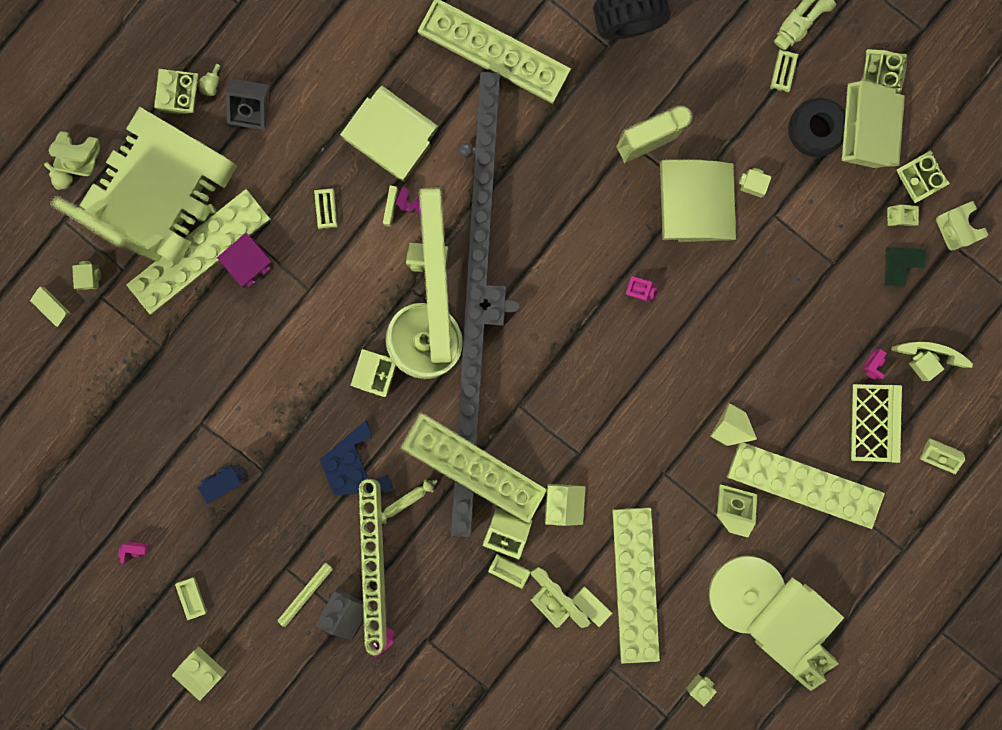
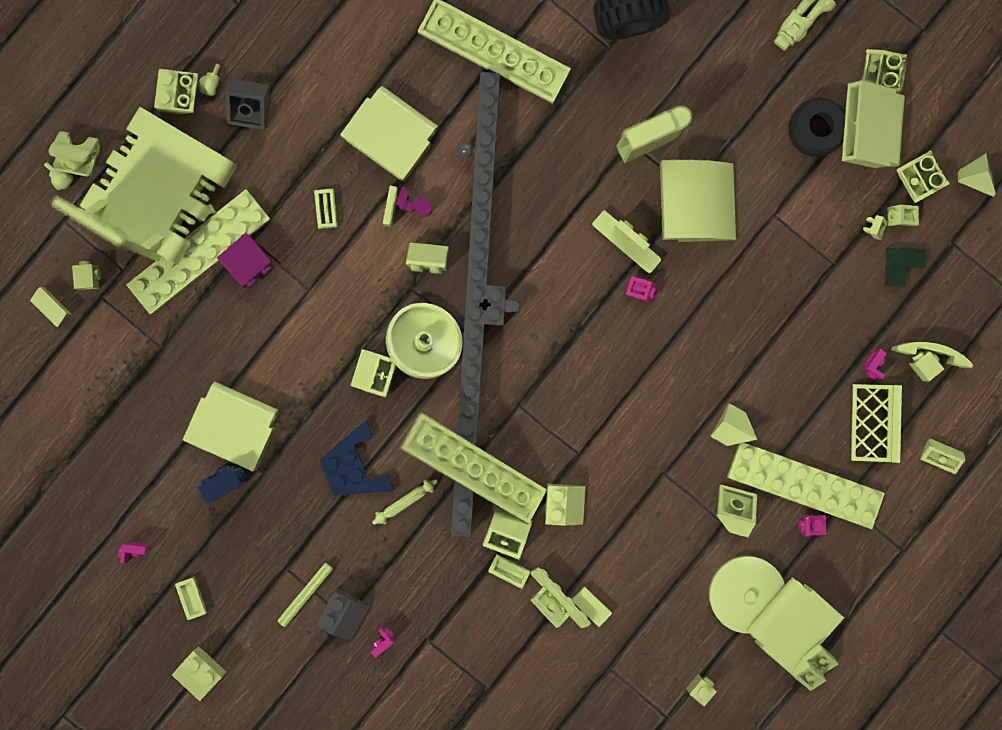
yellowish green beam [359,479,387,655] -> none
yellowish green beam [420,188,452,363] -> none
yellowish green plate [612,507,660,664] -> none
yellowish green brick [739,168,771,197] -> none
yellowish green tile [770,50,798,92] -> none
yellowish green piece [936,201,988,251] -> none
none -> yellowish green piece [183,382,278,471]
none -> yellowish green bracket [592,210,661,273]
none -> dark pink bracket [798,515,826,537]
none -> yellowish green tile [863,215,888,240]
none -> yellowish green slope [958,154,996,197]

